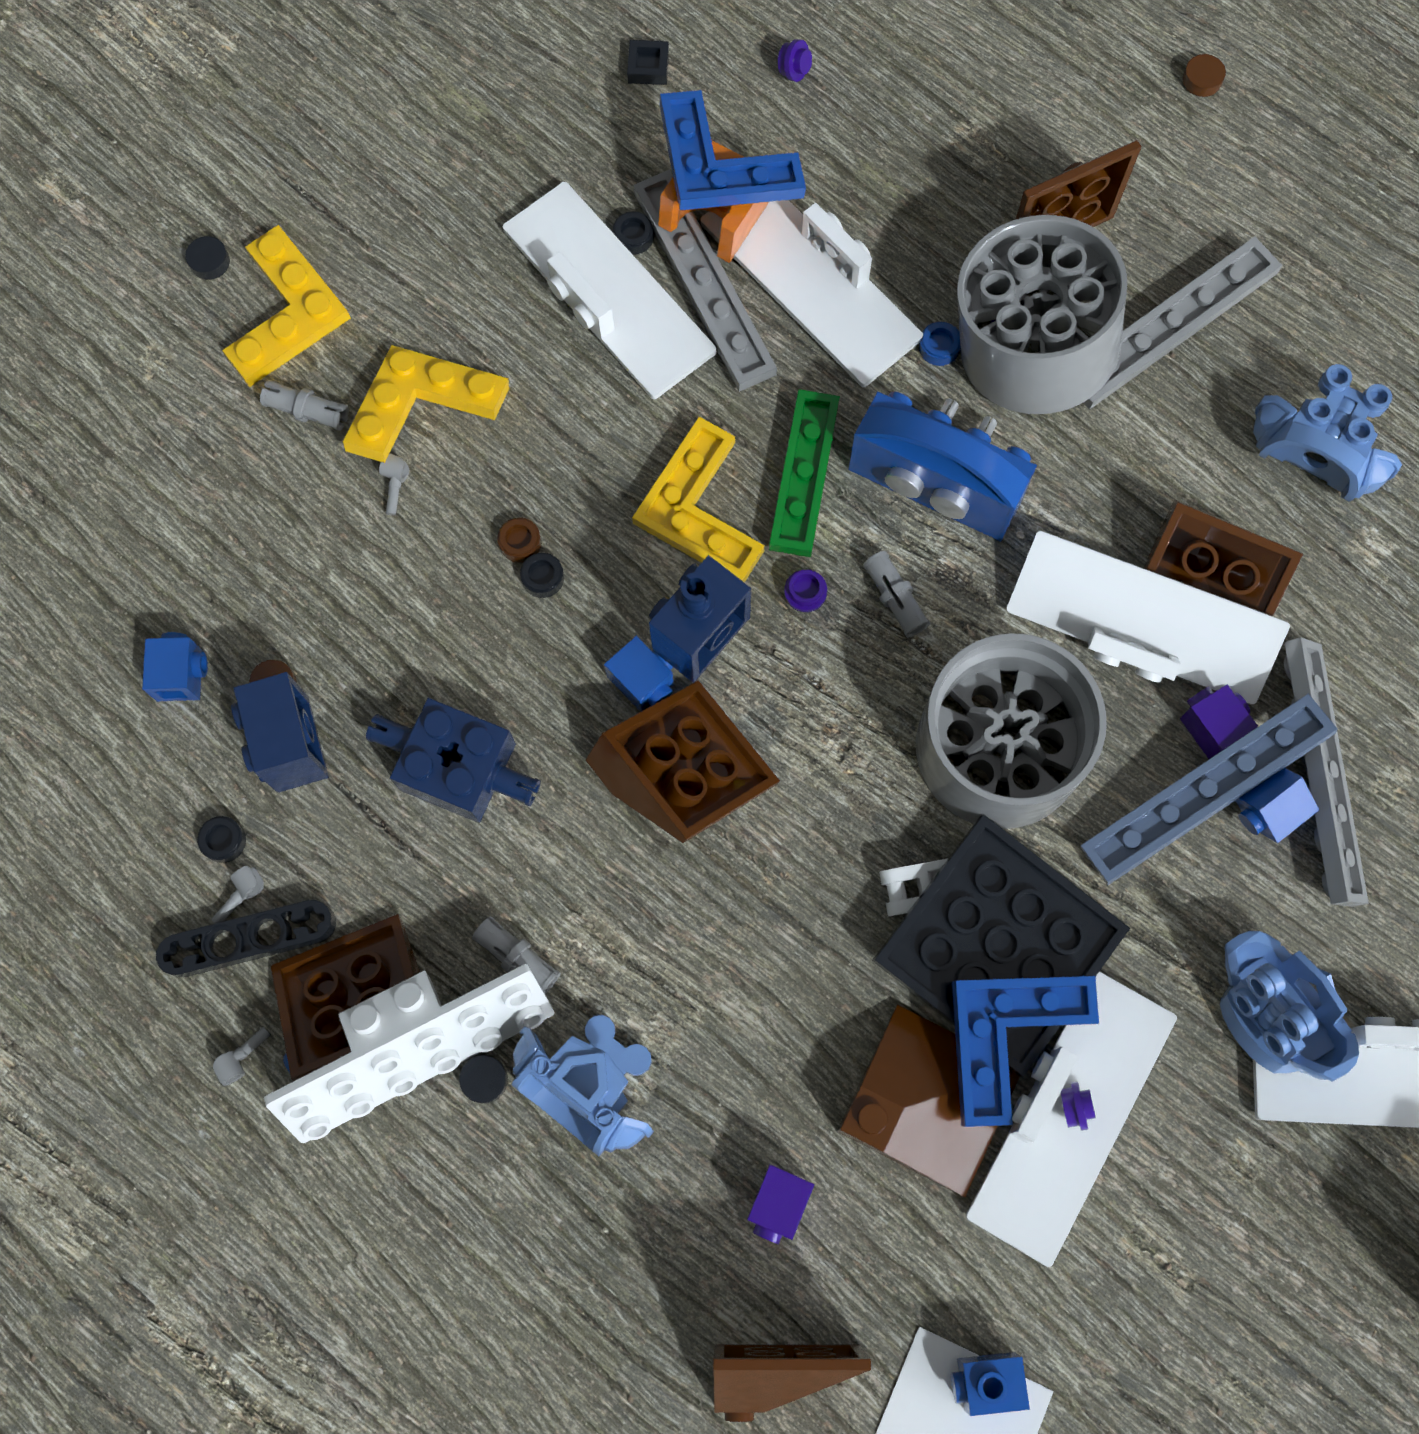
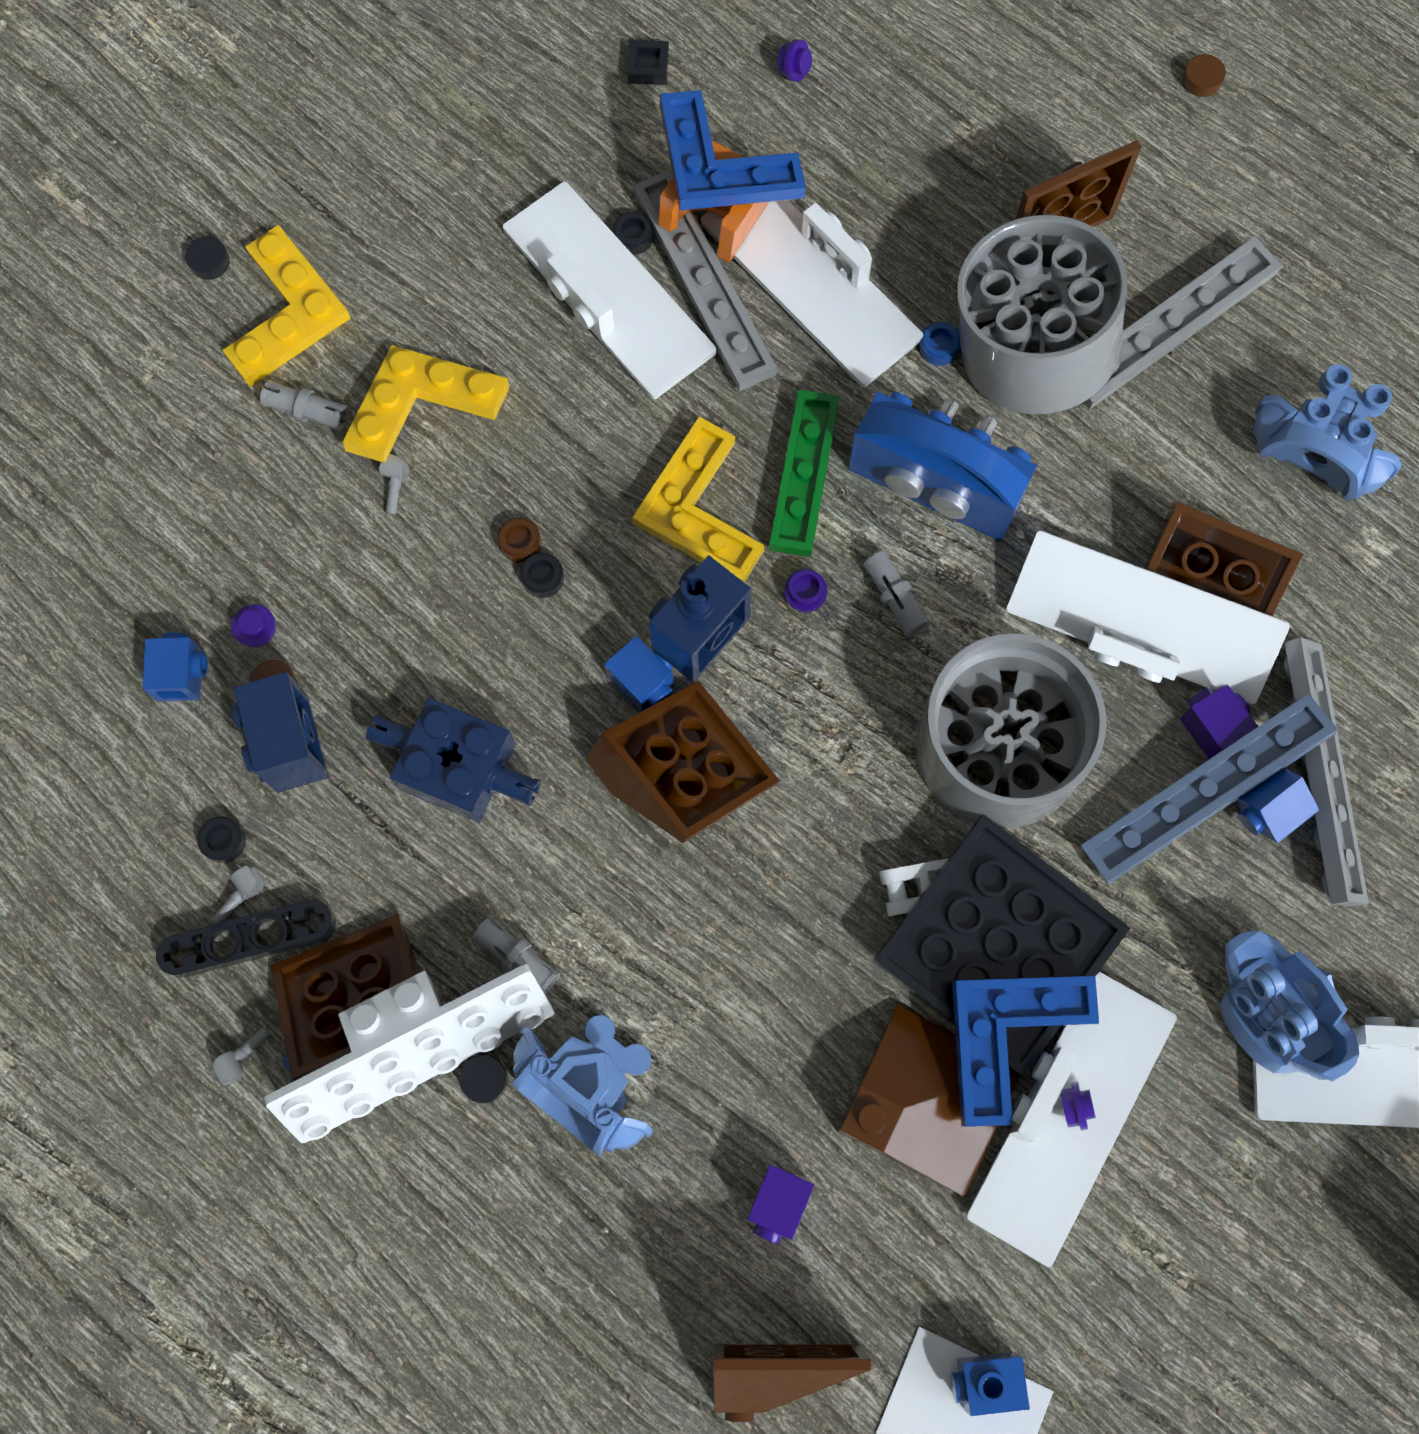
none -> dark purple plate [231,604,276,647]

